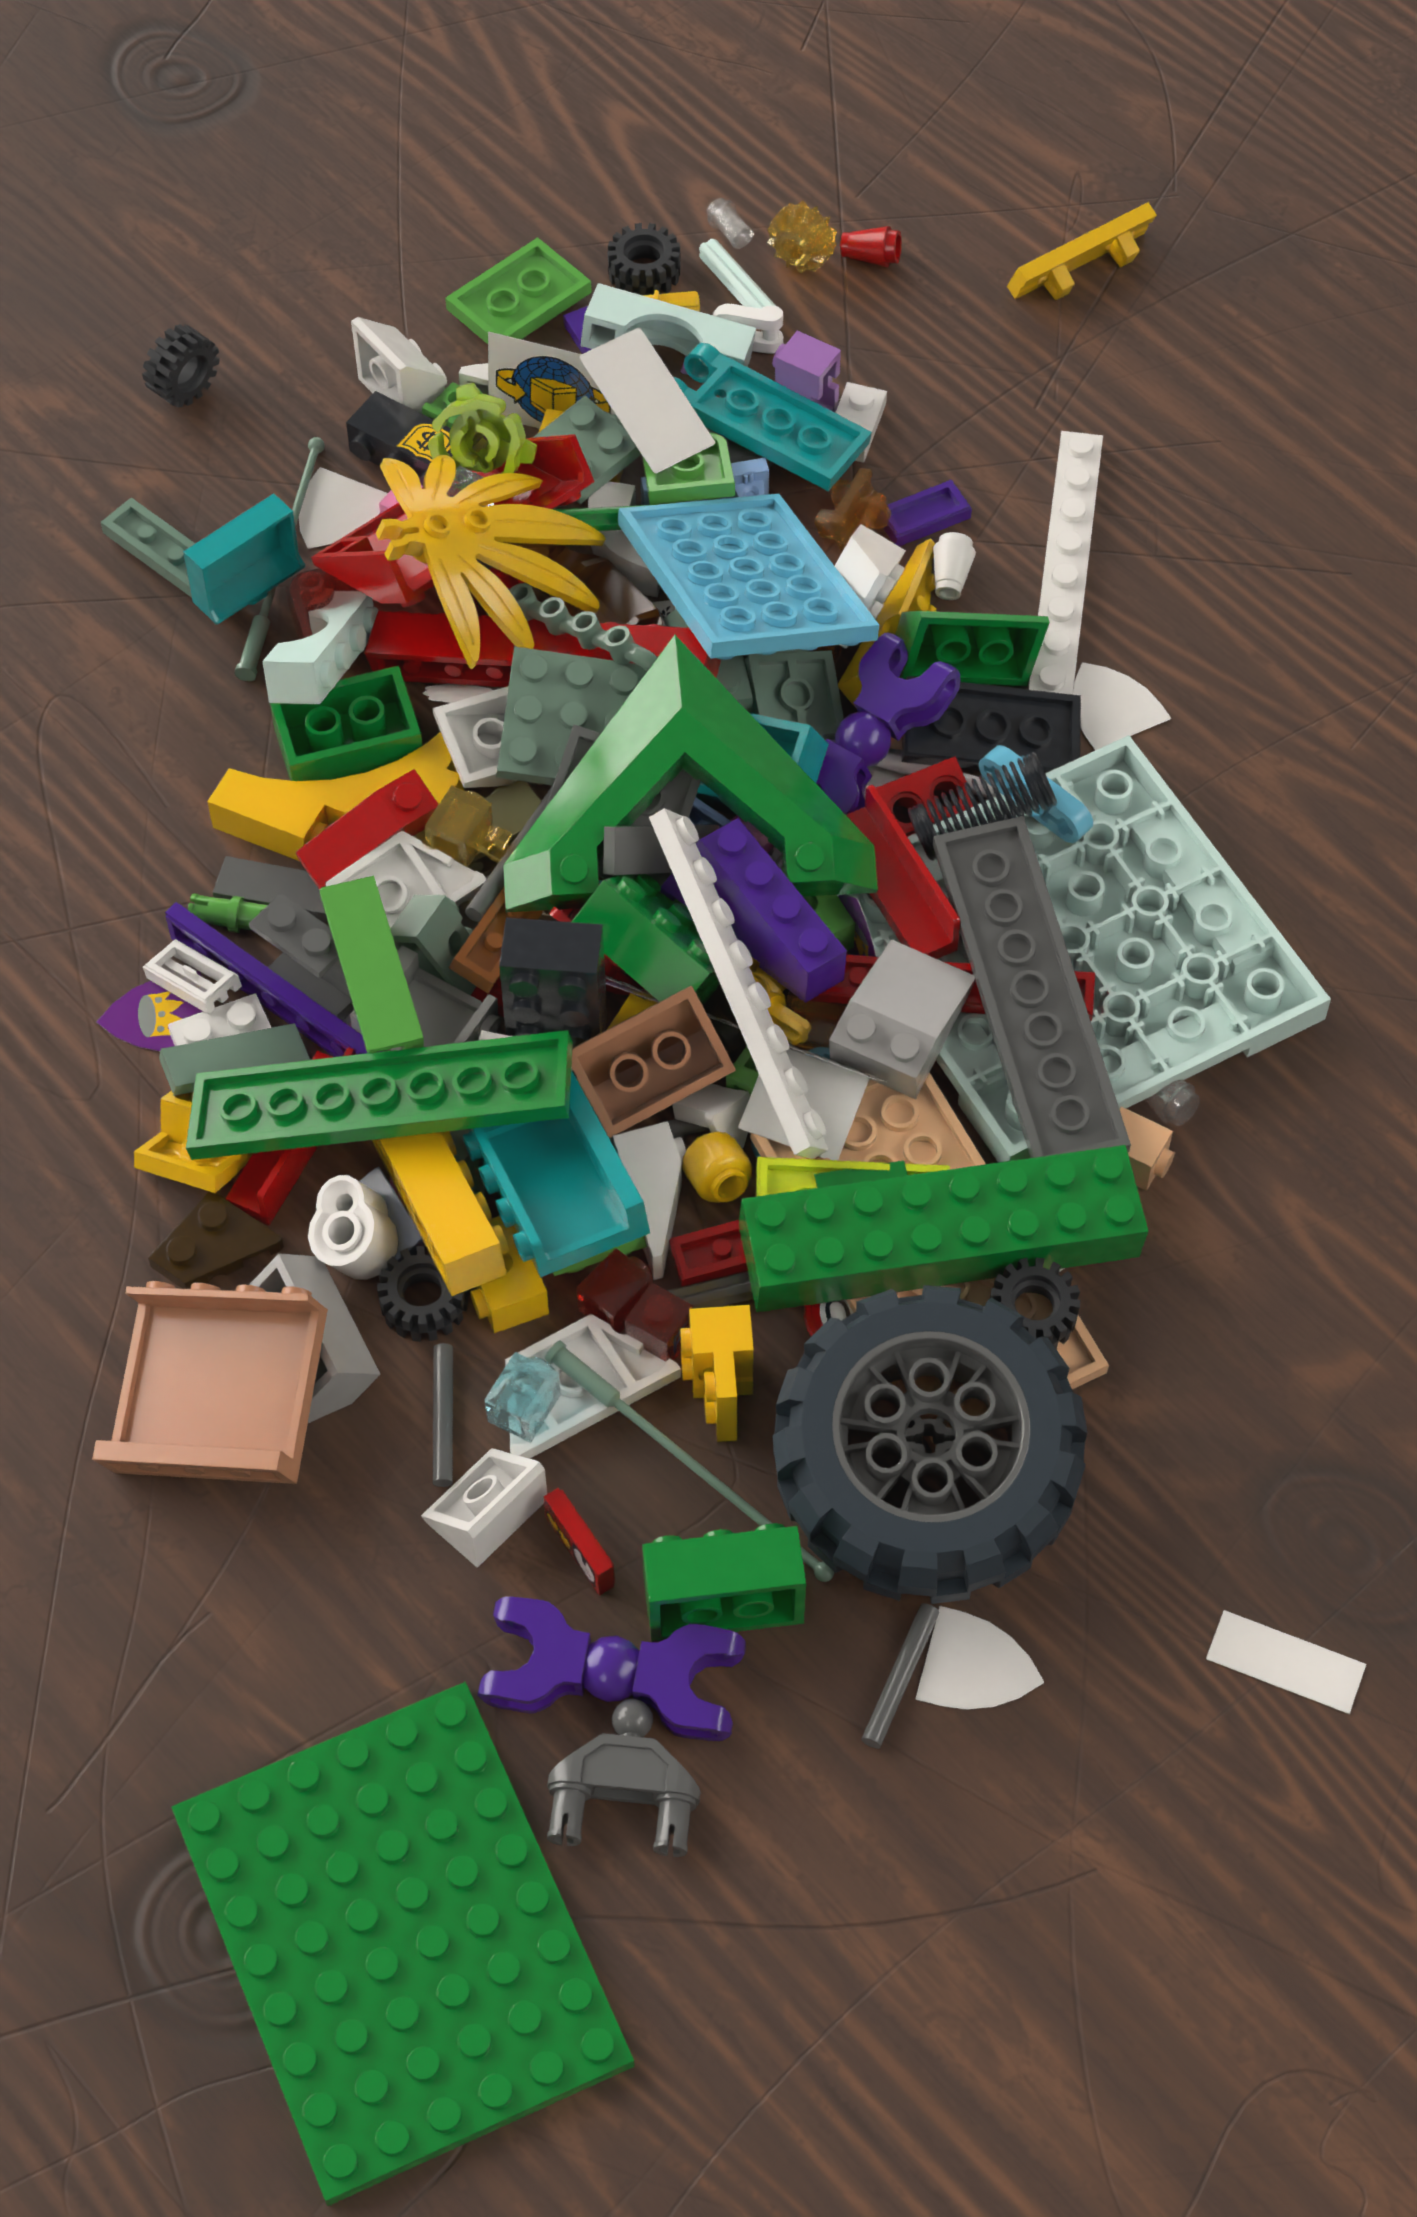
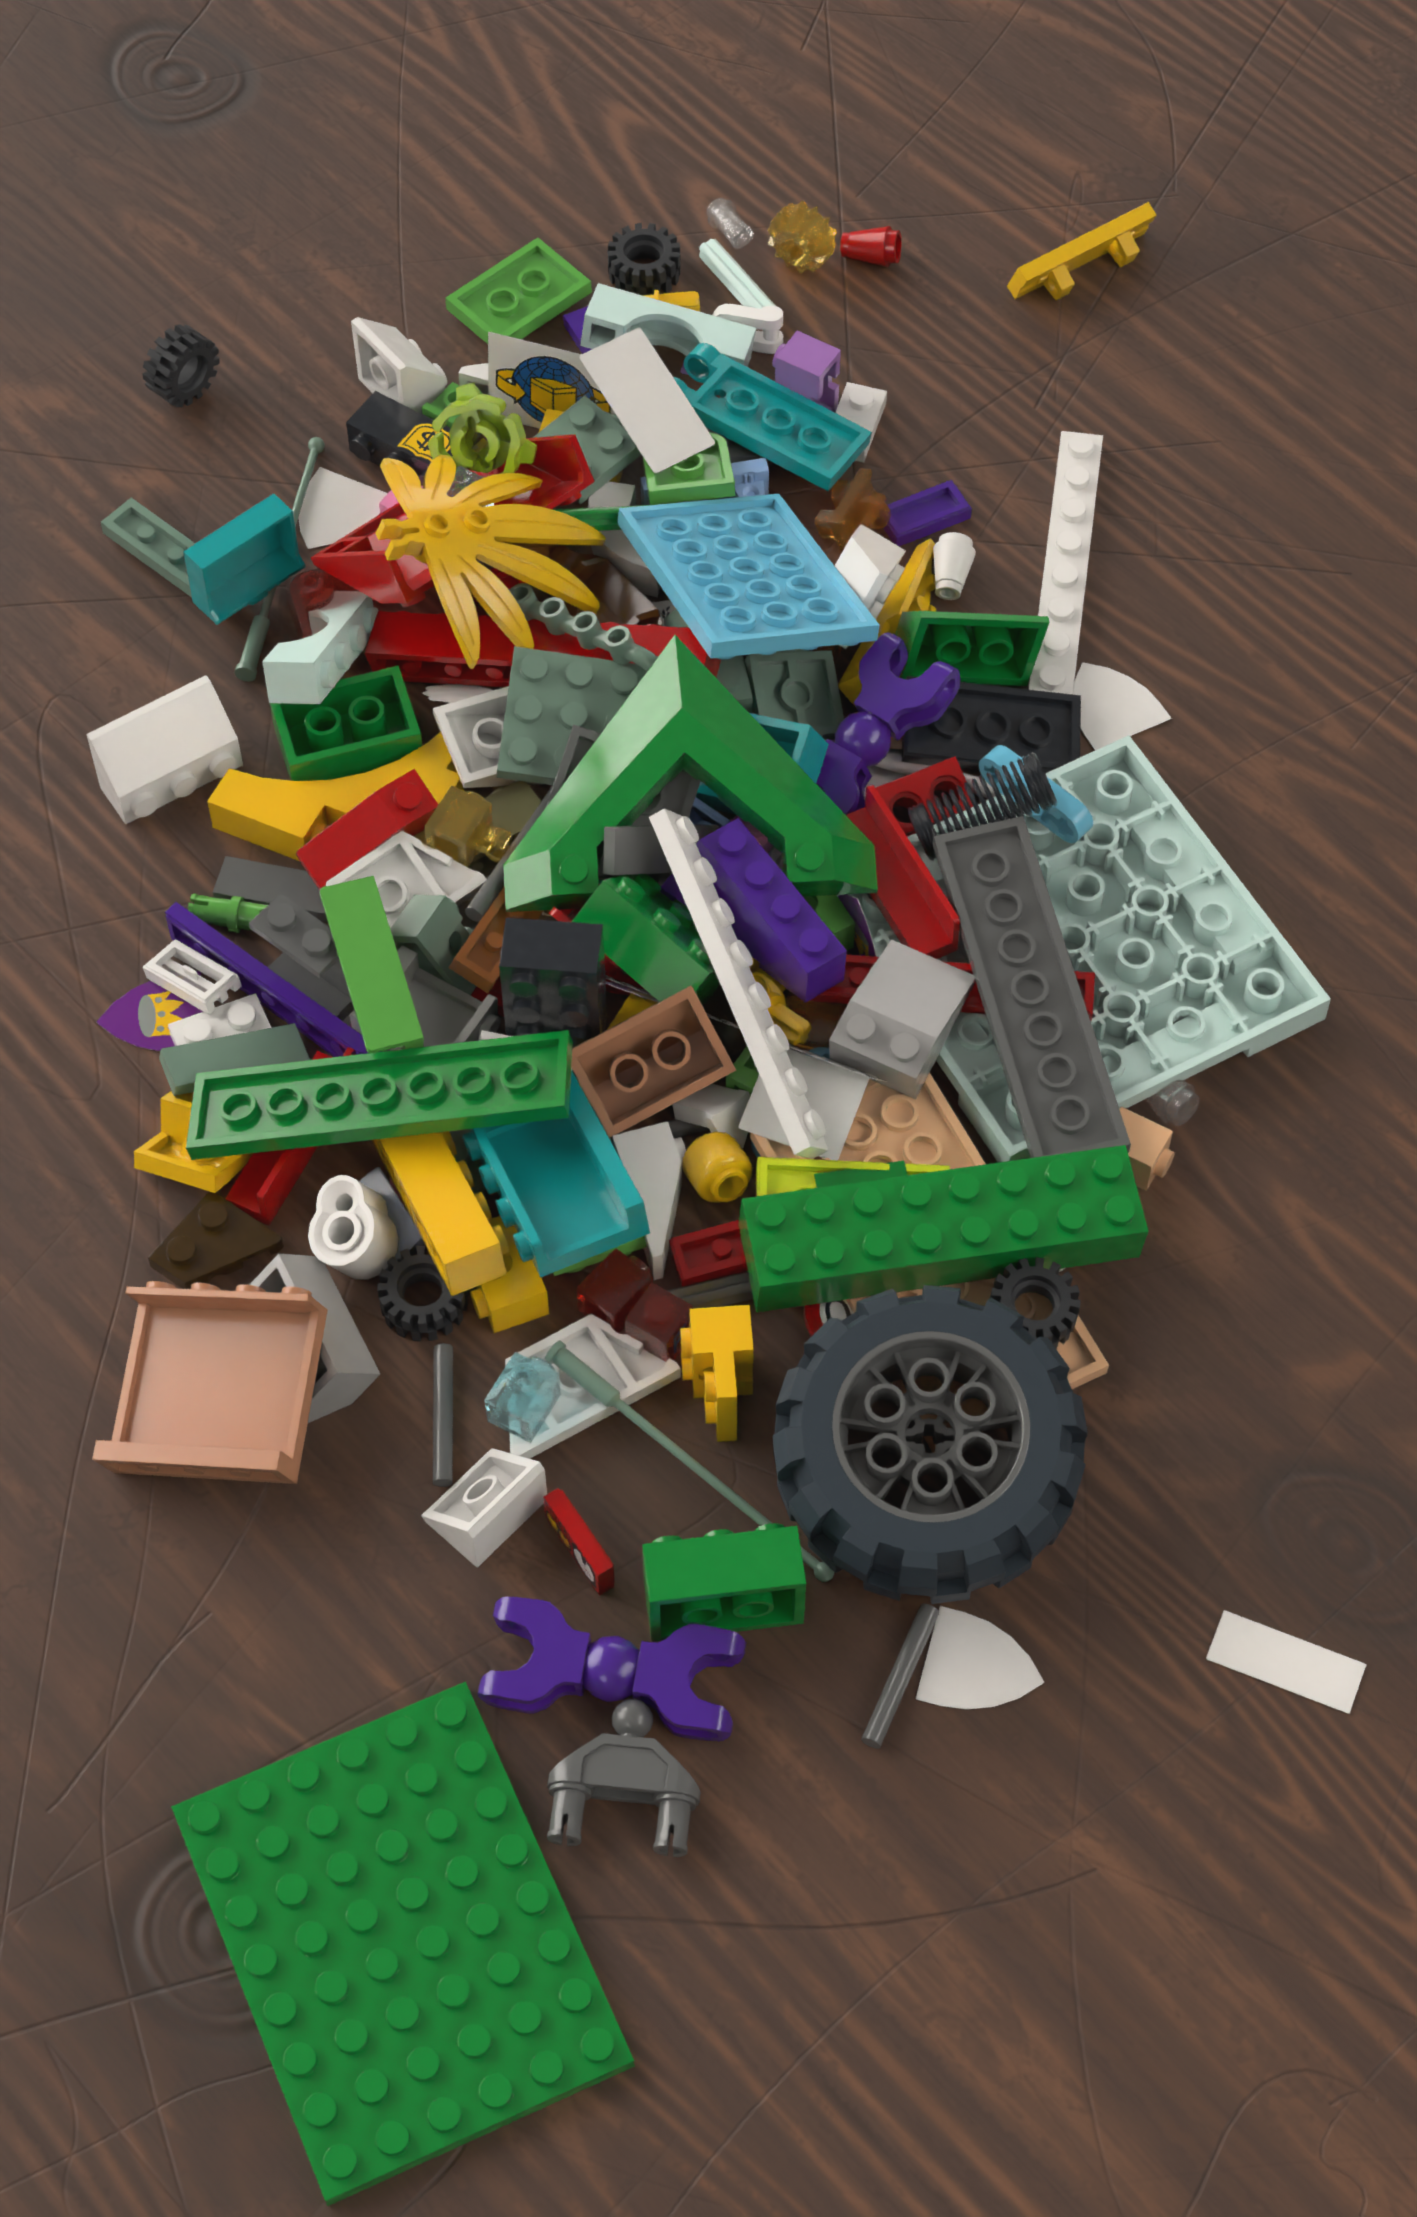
none -> white slope [86,675,243,824]

